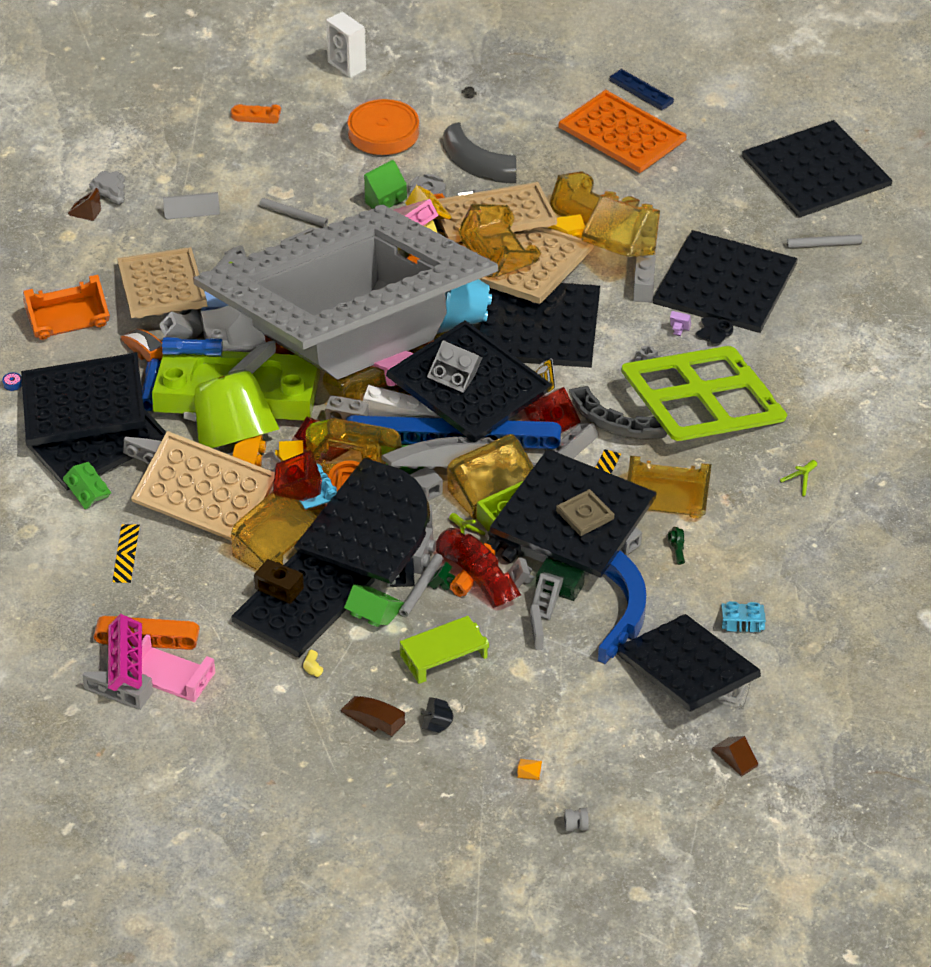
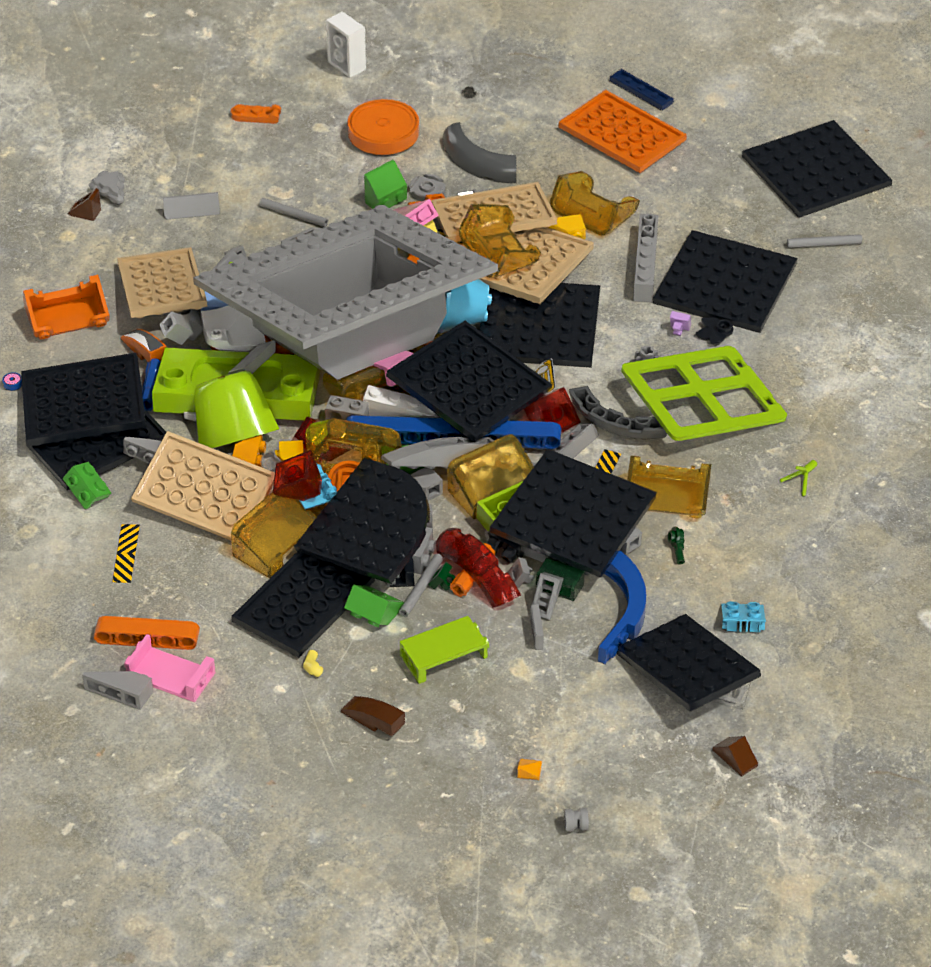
dark pink fence [108,613,142,691] -> none
blue axle [162,337,223,357] -> none
dark brown brick [254,559,304,604] -> none
yellow slope [405,185,452,220] -> none
black piece [421,697,454,733] -> none
light grey slope [427,341,482,393] -> none
lime plant [449,513,486,551] -> none
dark tan tile [556,489,614,536] -> none
clear yellow windscreen [582,191,660,257] -> none

